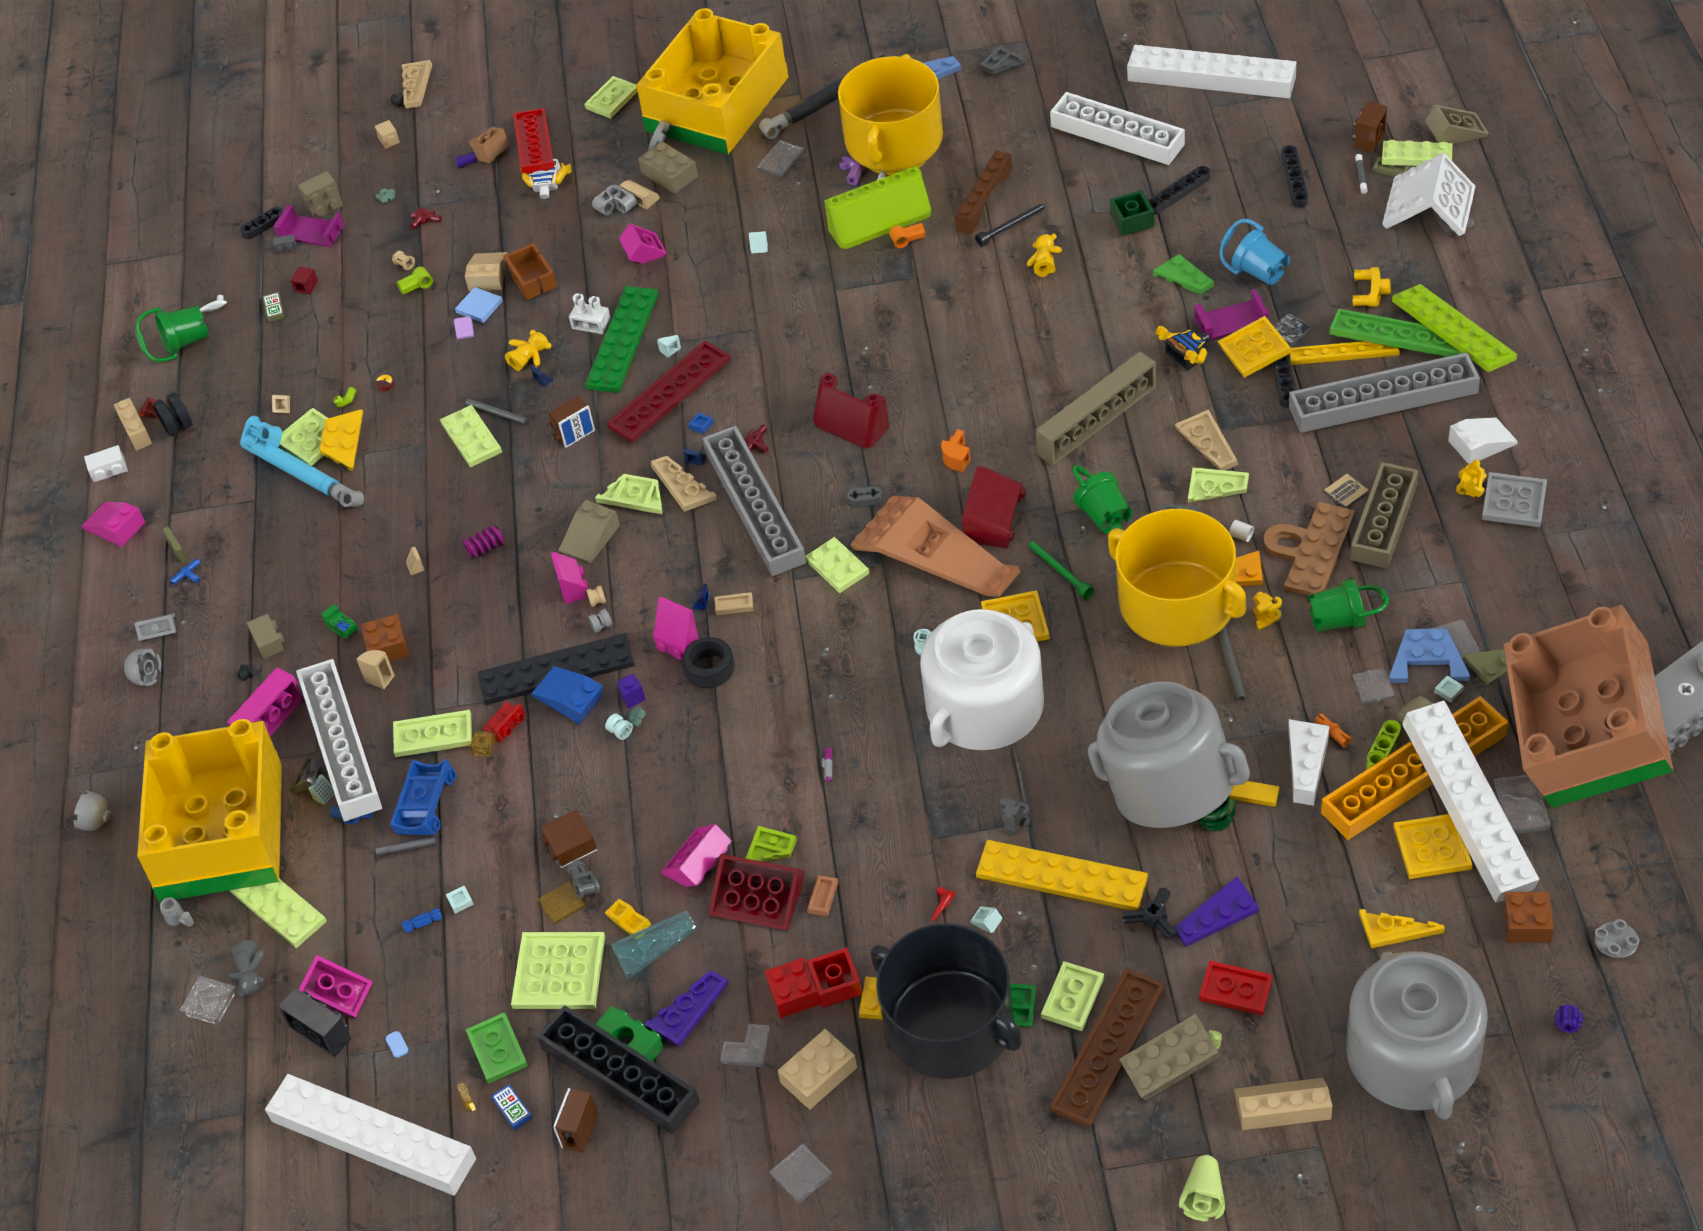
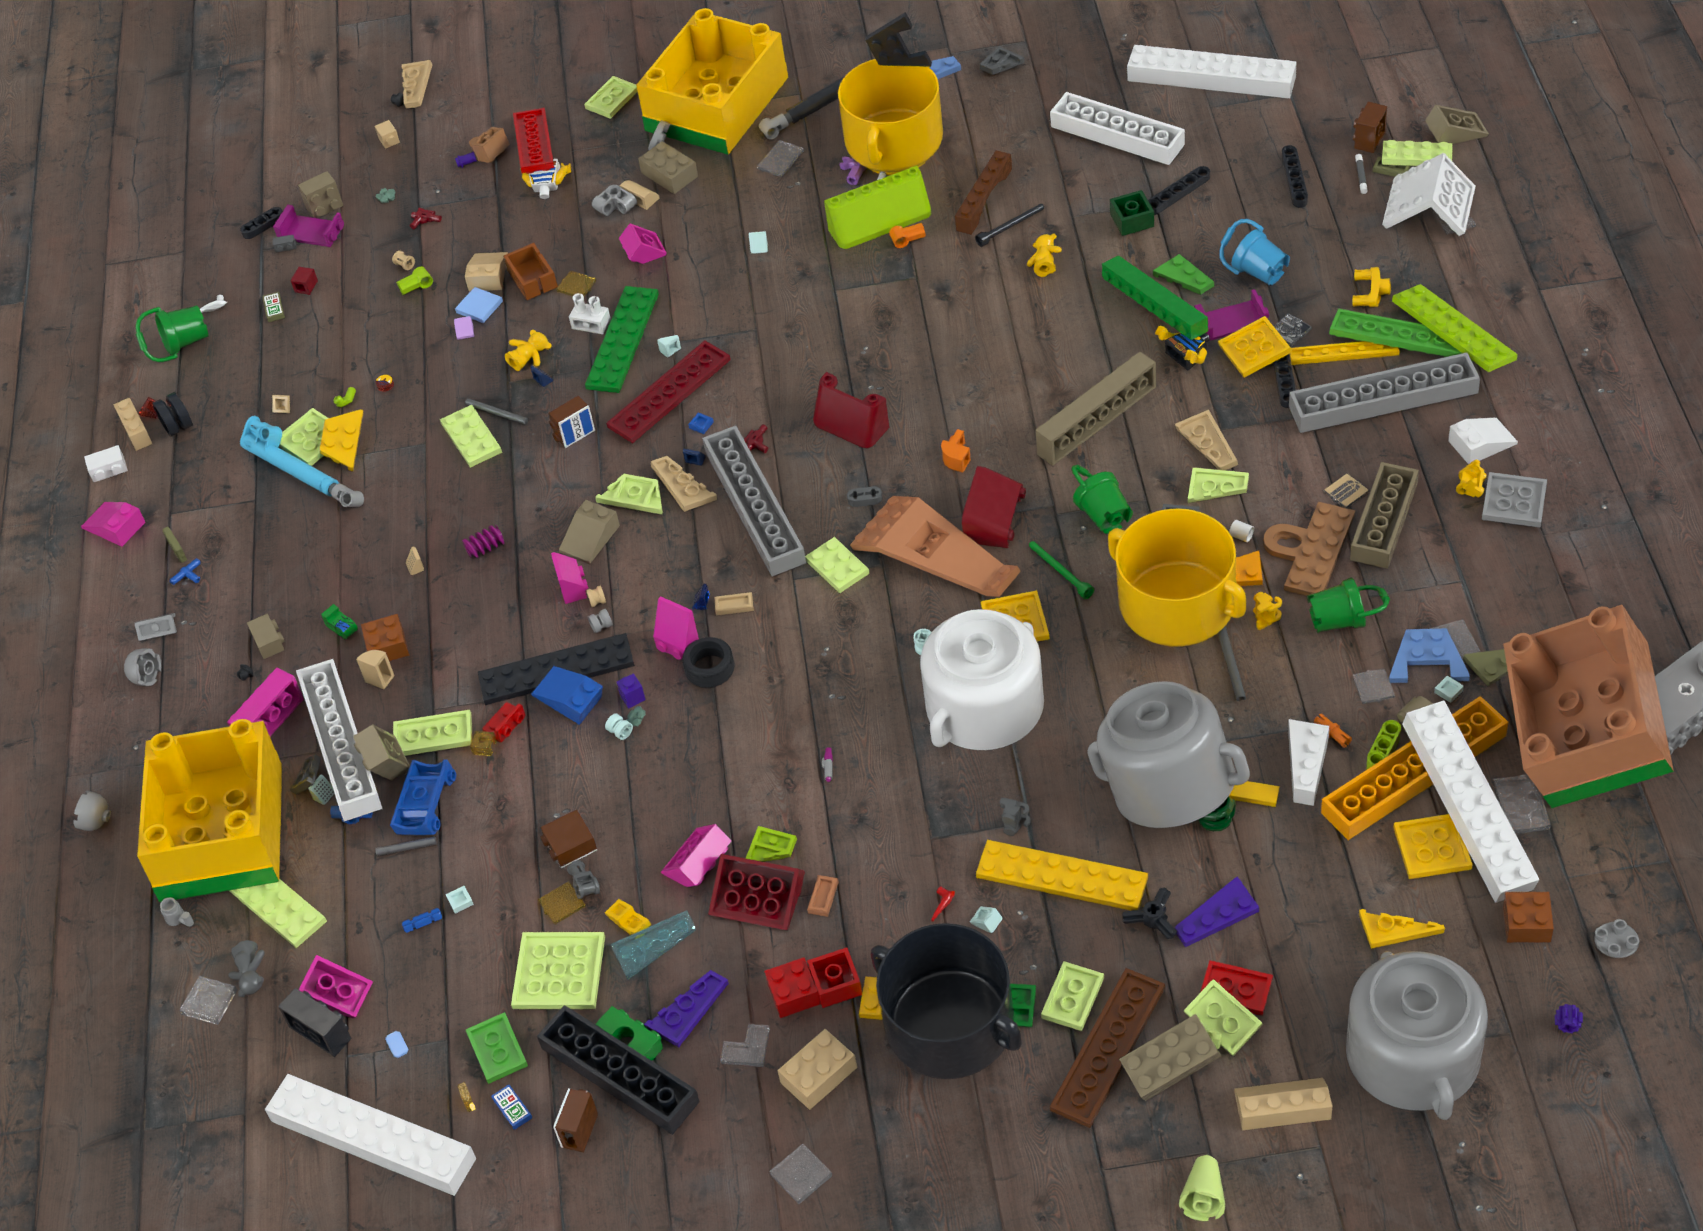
none -> dark tan brick [353,725,410,781]
none -> clear yellow piece [556,271,596,299]
none -> black wing [865,12,932,67]
none -> green brick [1102,255,1208,340]
none -> yellowish green plate [1184,979,1263,1056]

